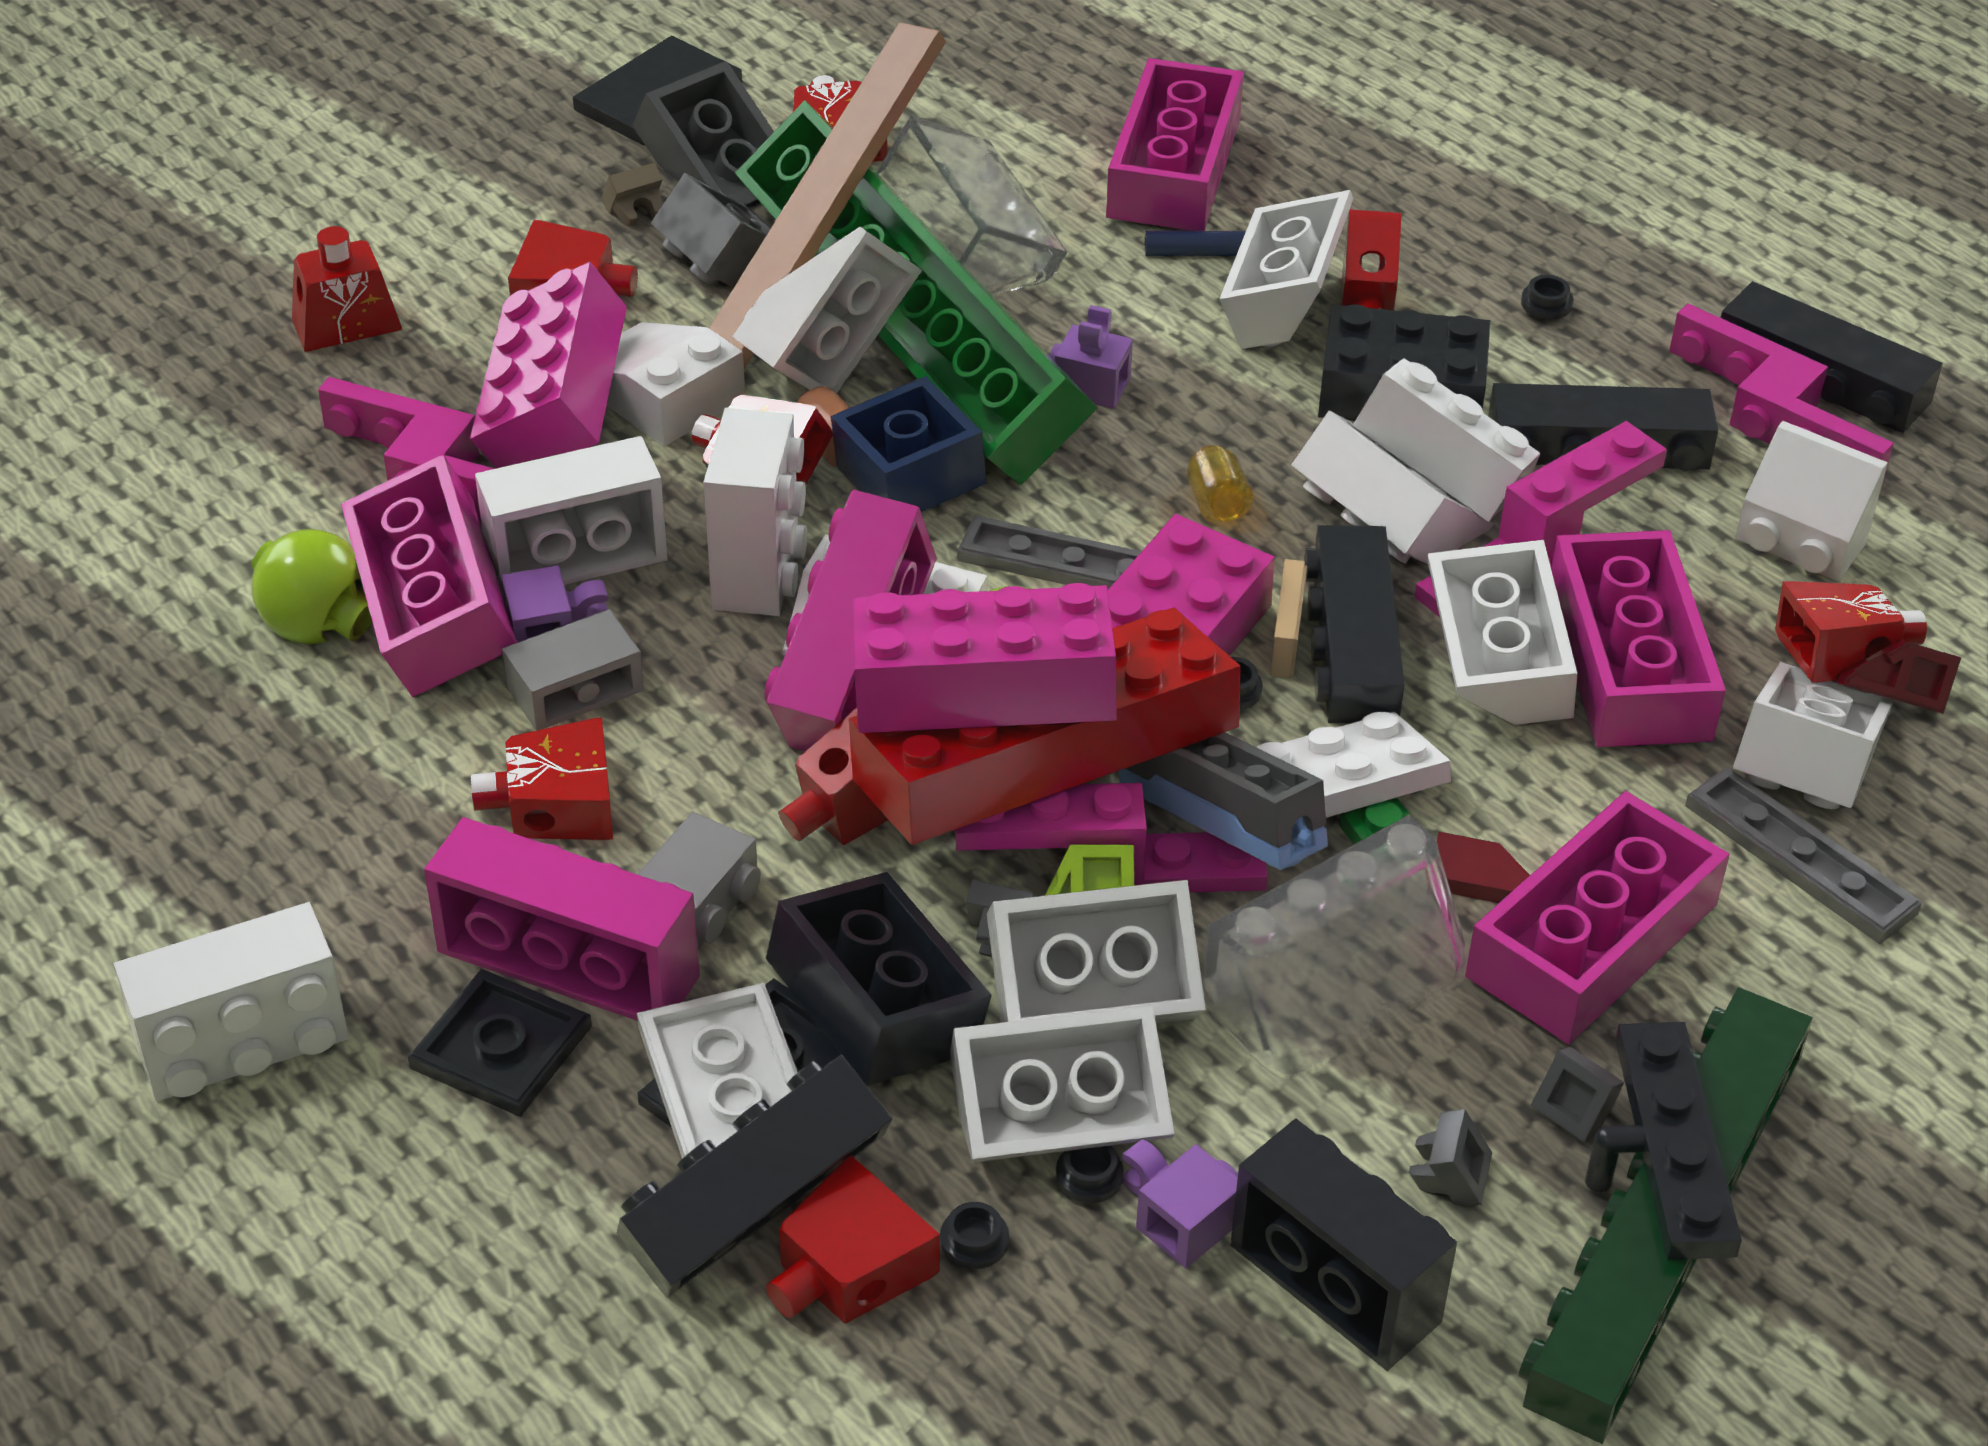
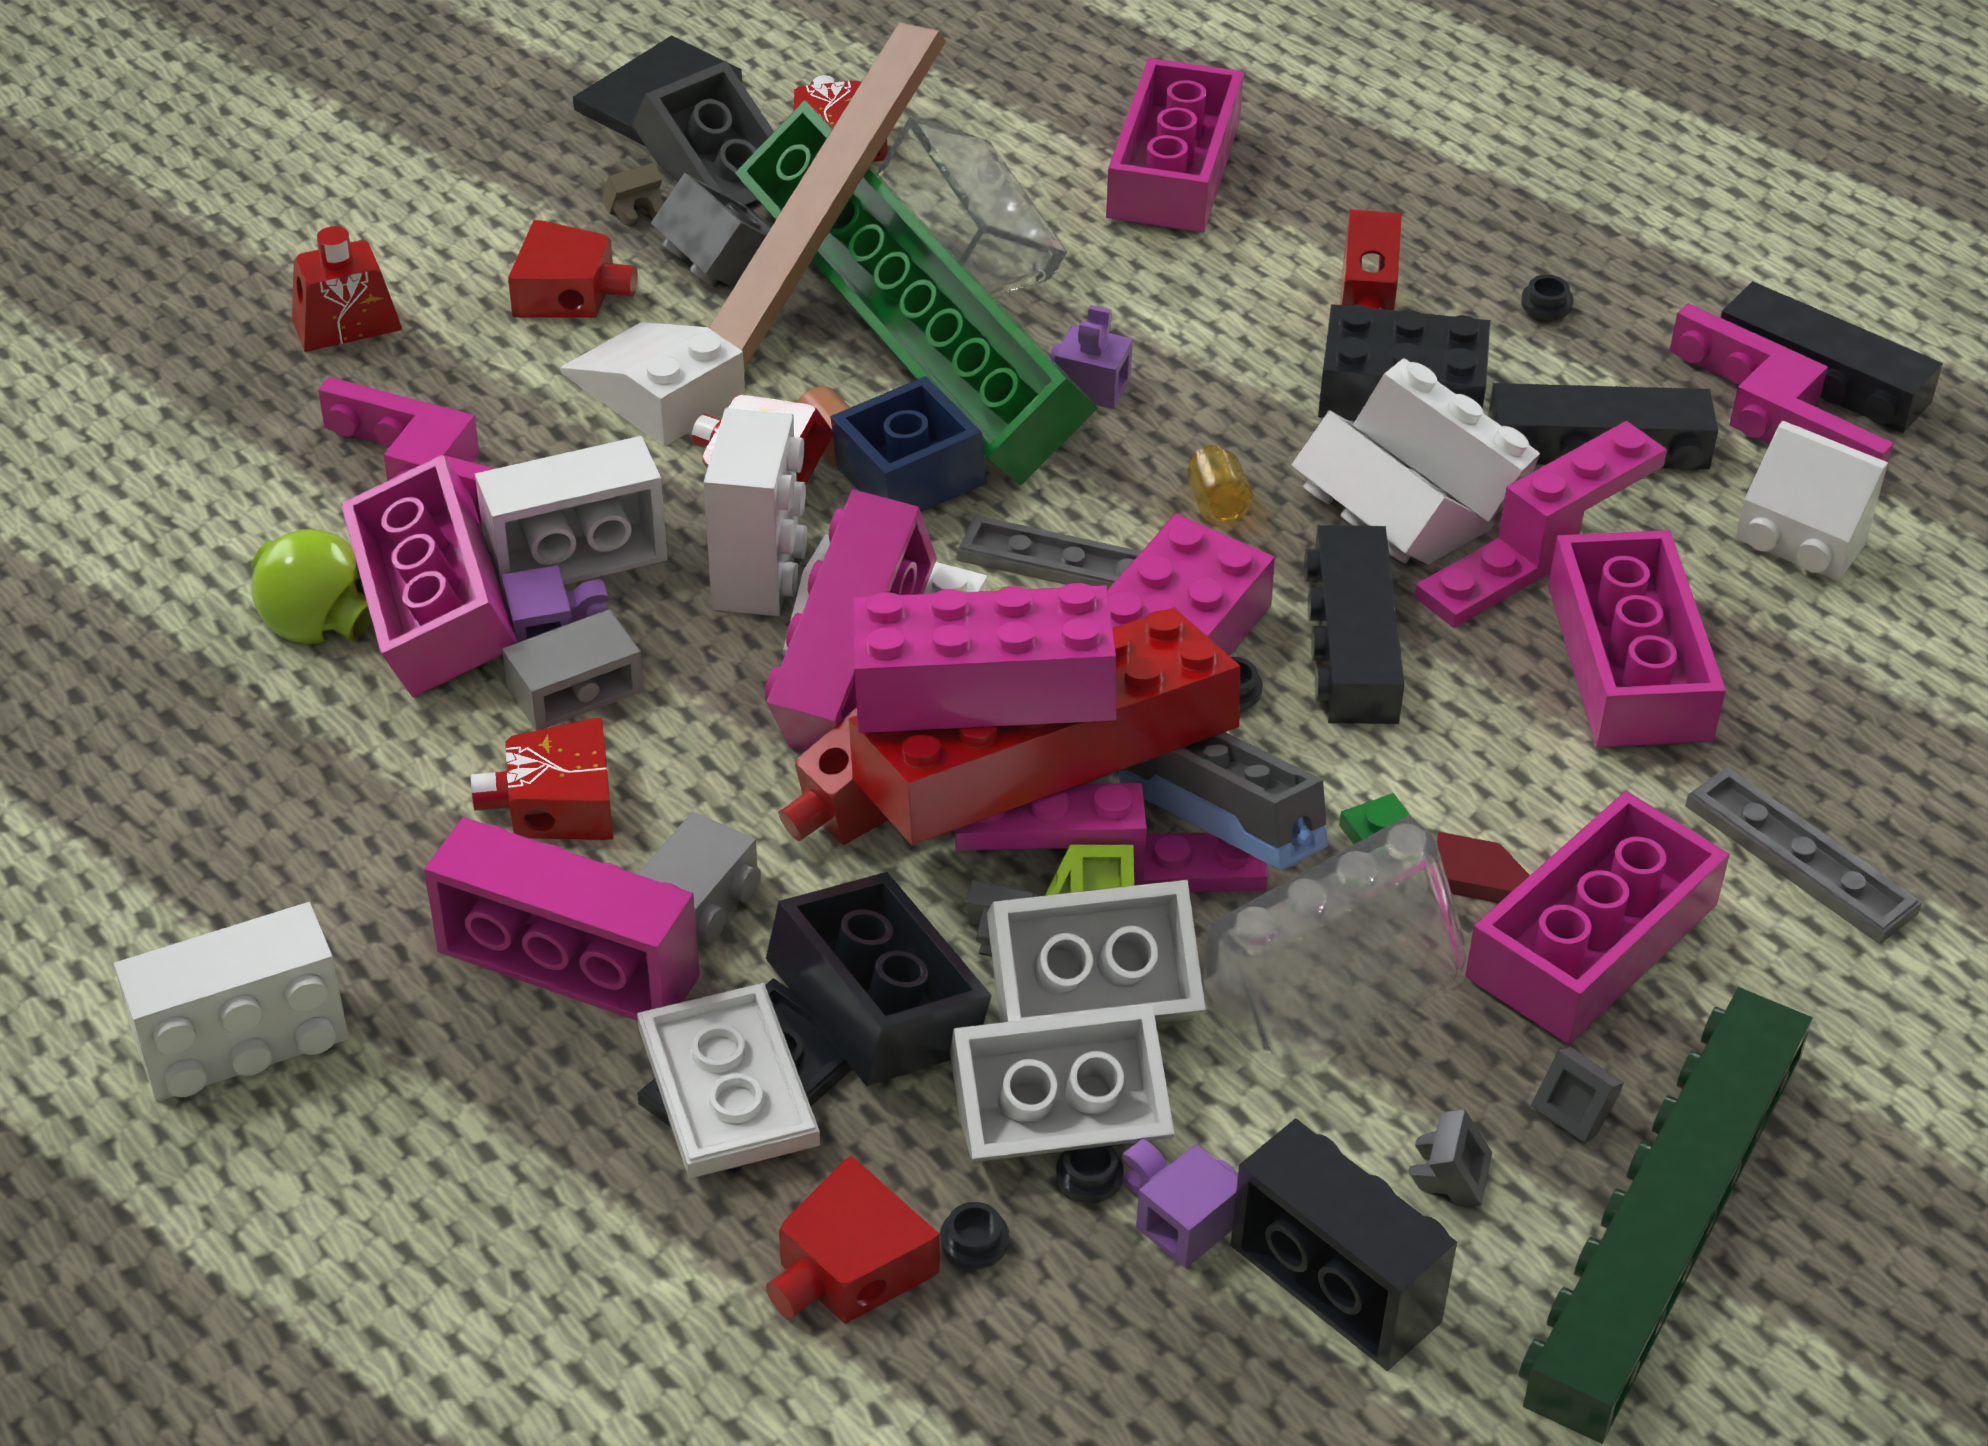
black tile [408,968,592,1117] -> none
dark pink brick [470,262,627,469] -> none
black brick [617,1054,892,1298] -> none
white slope [732,227,922,393] -> none
dark blue piece [1144,231,1246,256] -> none
white slope [1219,190,1354,349] -> none
white plate [1257,712,1451,818] -> none
tan tile [1270,559,1307,679] -> none
white slope [1428,540,1577,725] -> none
black plate [1585,1022,1742,1260] -> none
white slope [1733,662,1894,809] -> none
red torso [1775,581,1927,683] -> none
dark red tile [1836,640,1962,714] -> none

